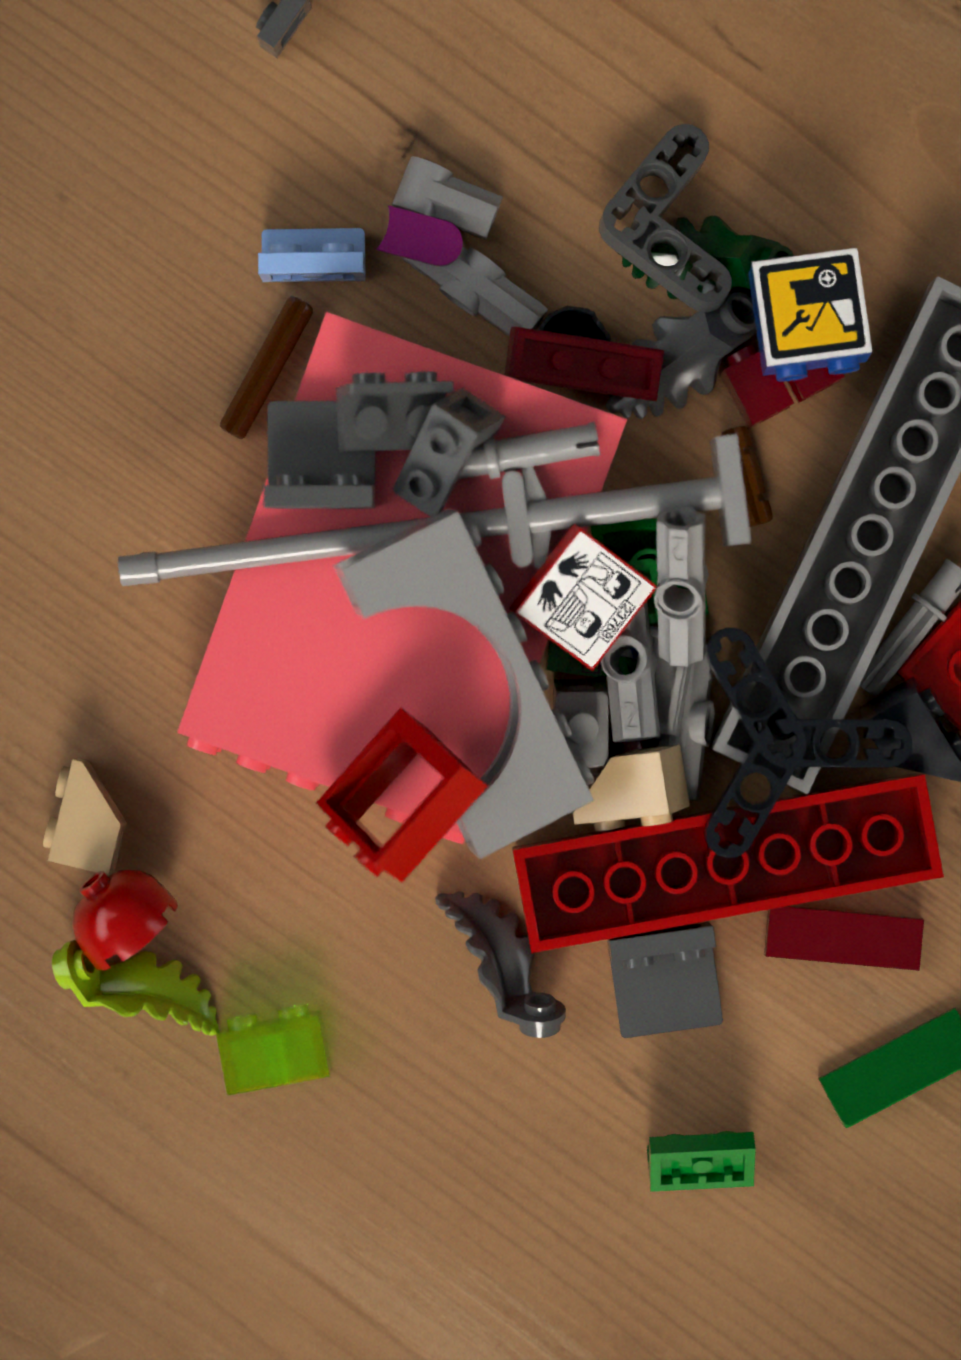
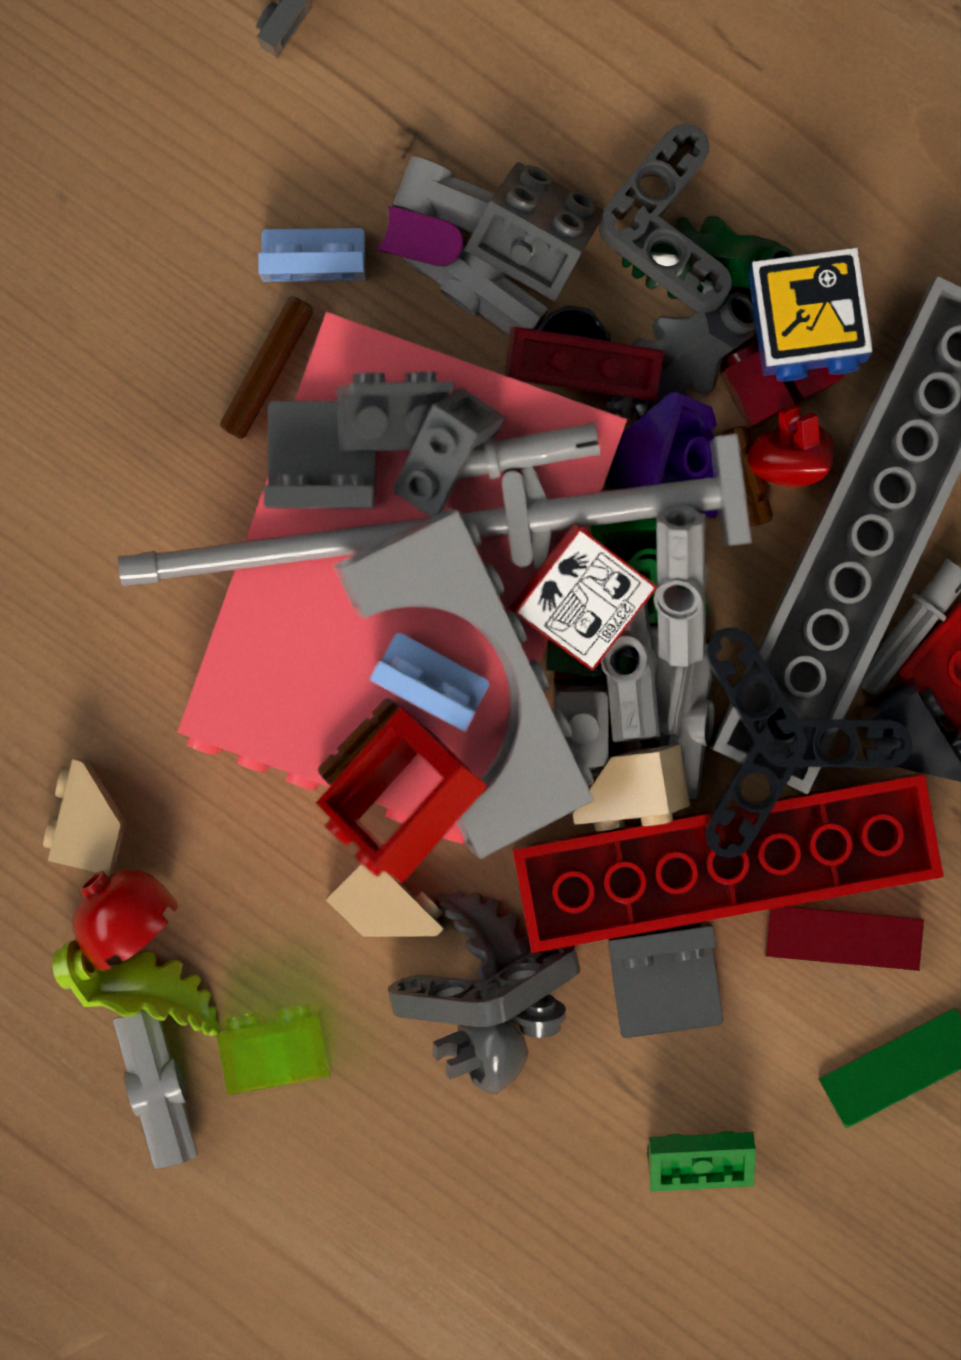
none -> light grey piece [113,1009,199,1169]
none -> reddish brown axle [318,698,400,785]
none -> tan slope [326,864,444,937]
none -> light blue bracket [369,633,489,732]
none -> dark grey beam [388,945,580,1027]
none -> dark grey piece [432,1021,529,1095]
none -> dark grey bracket [465,162,604,301]
none -> dark purple slope [606,392,718,519]
none -> red piece [747,404,835,488]

